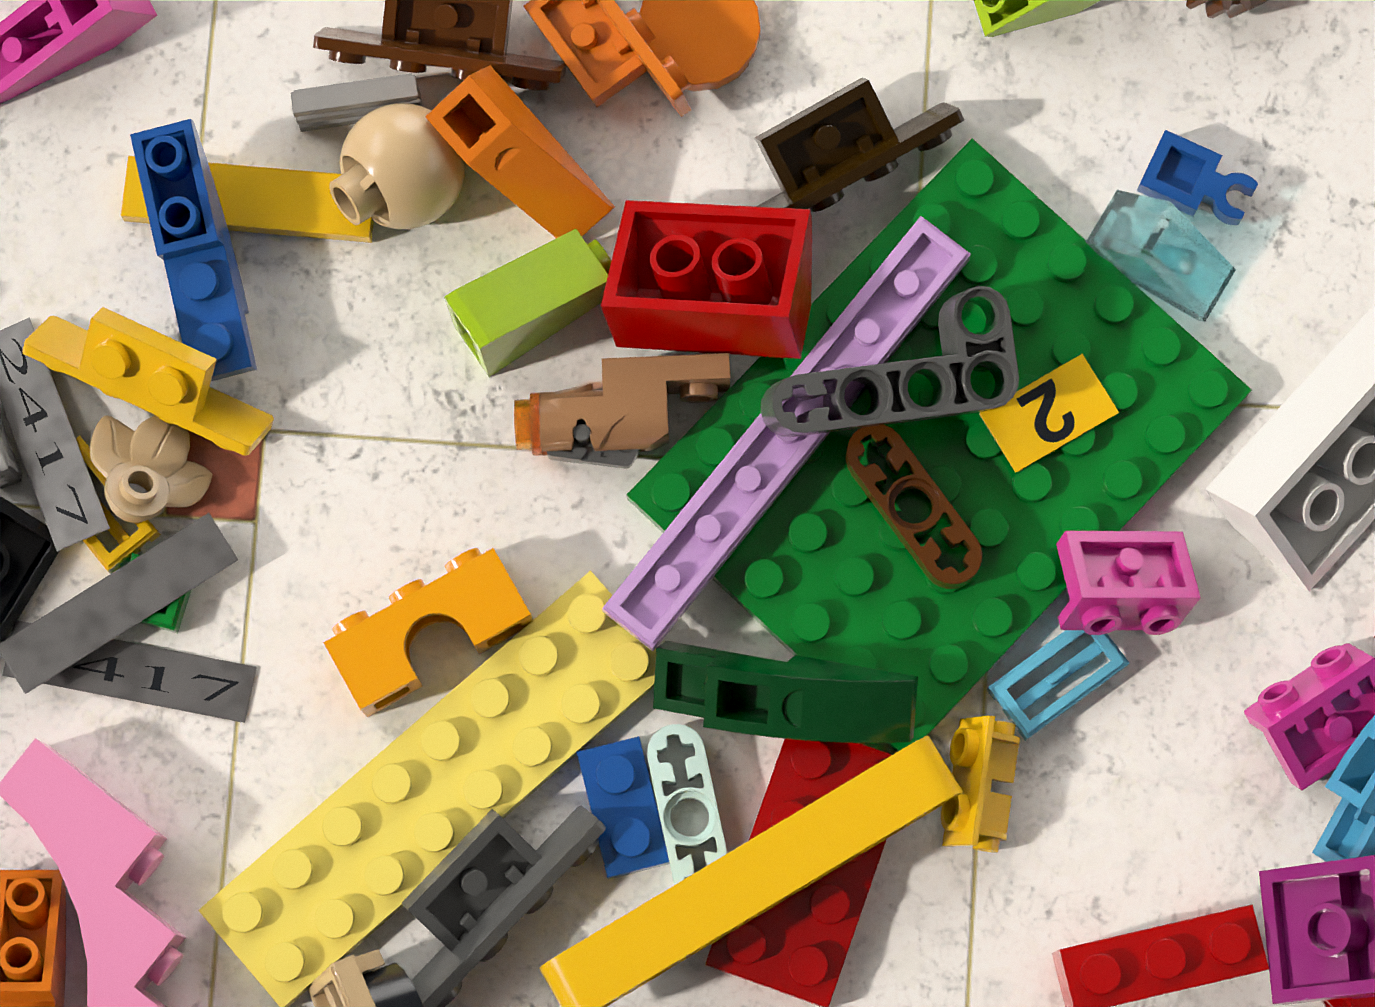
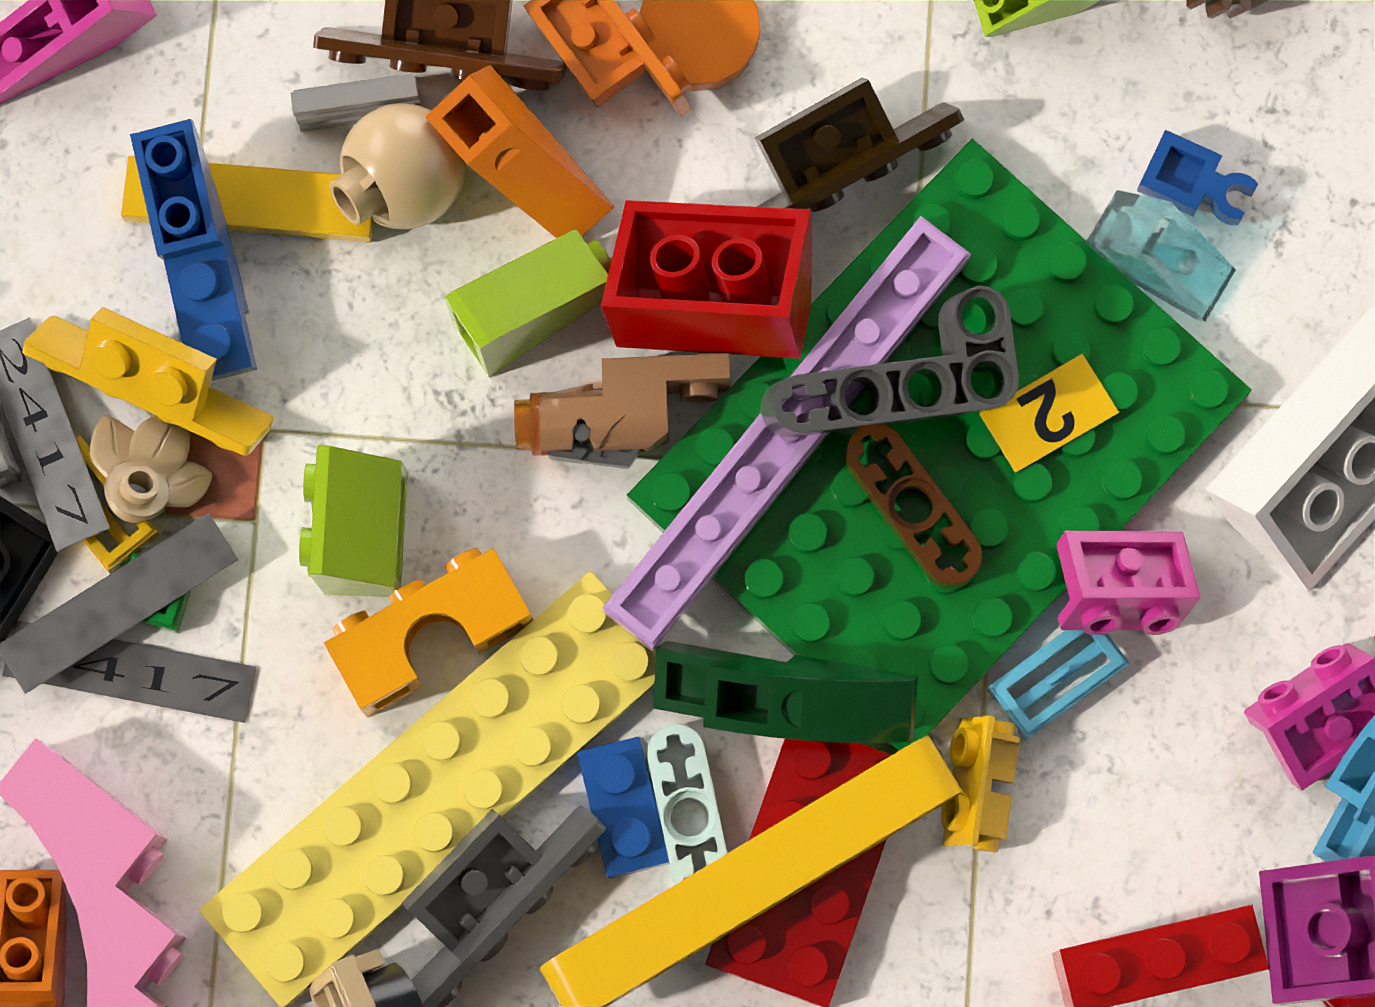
none -> lime slope [299,445,408,597]

